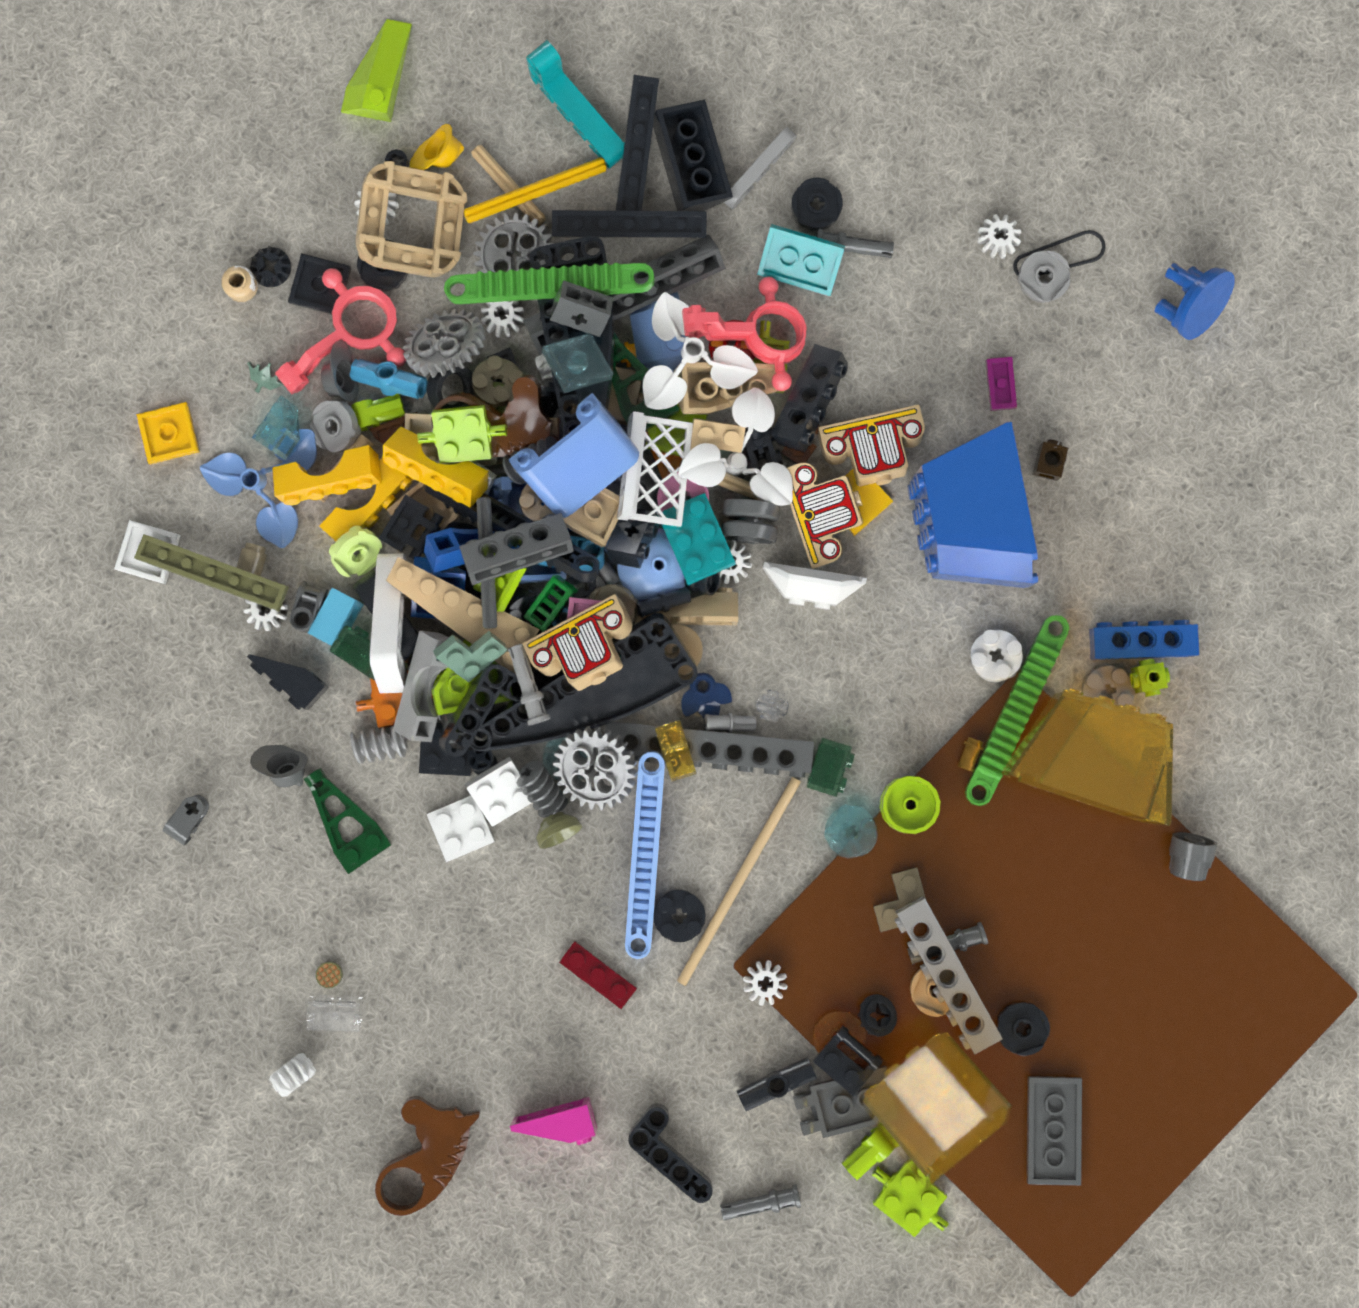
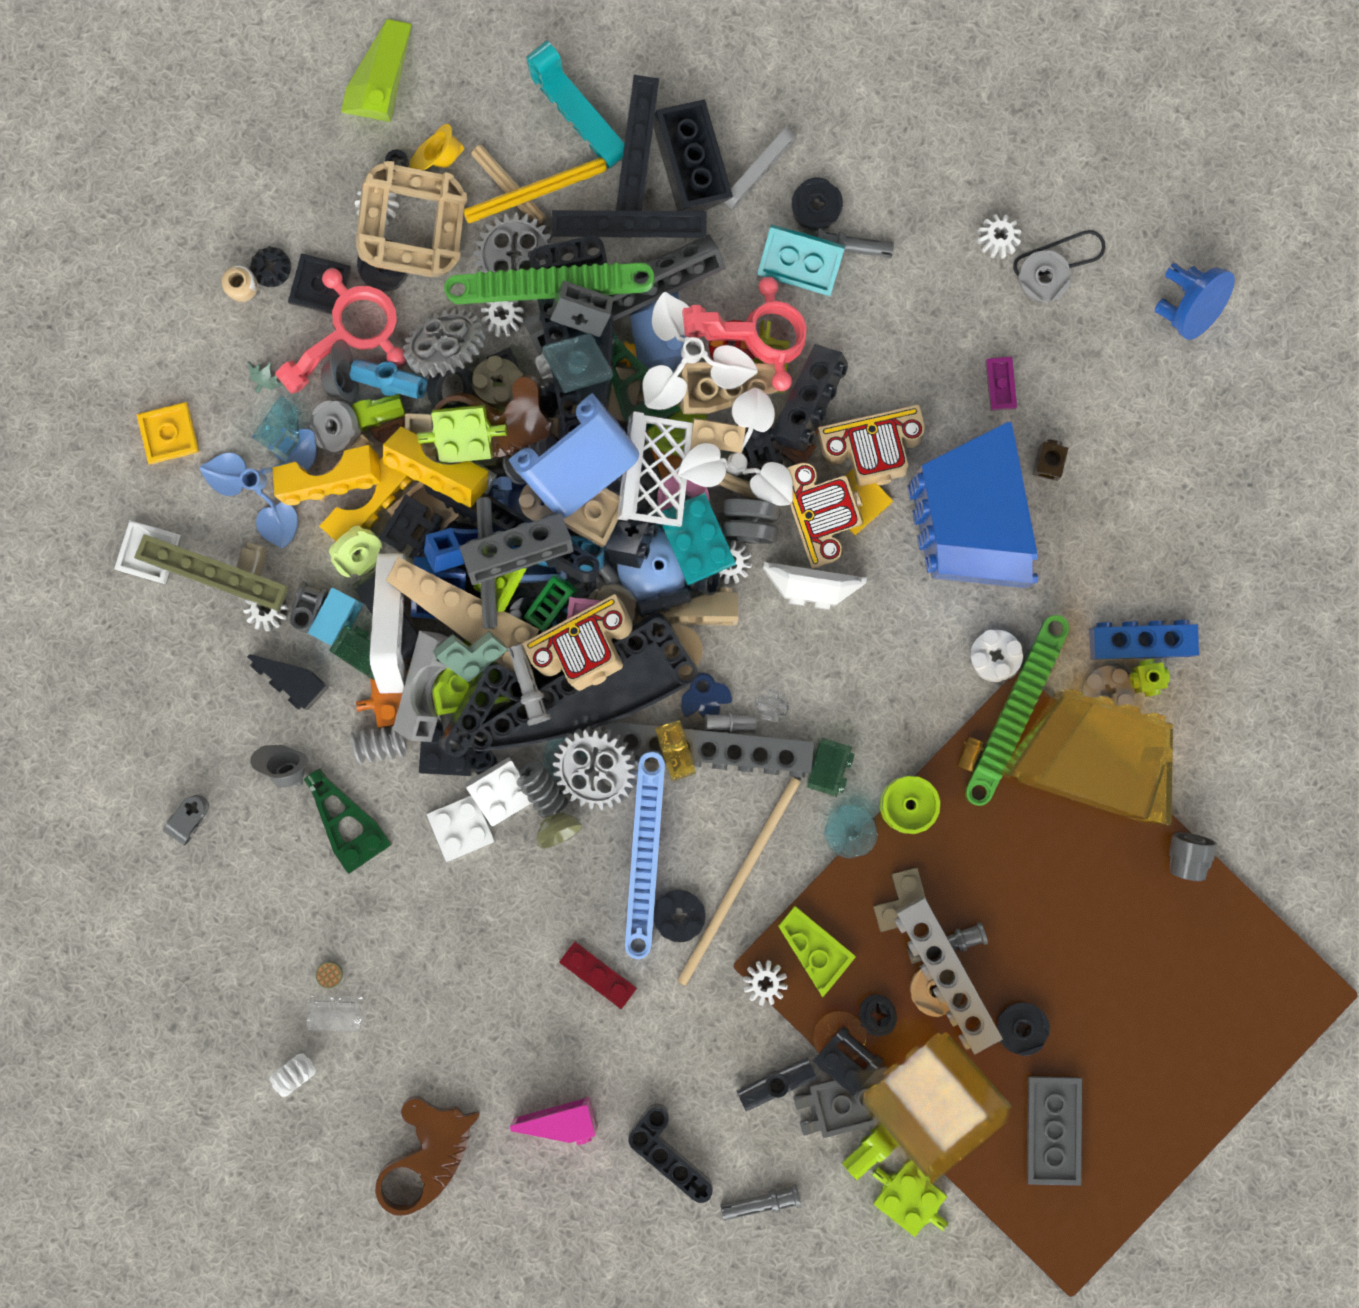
none -> lime wing [778,906,856,997]

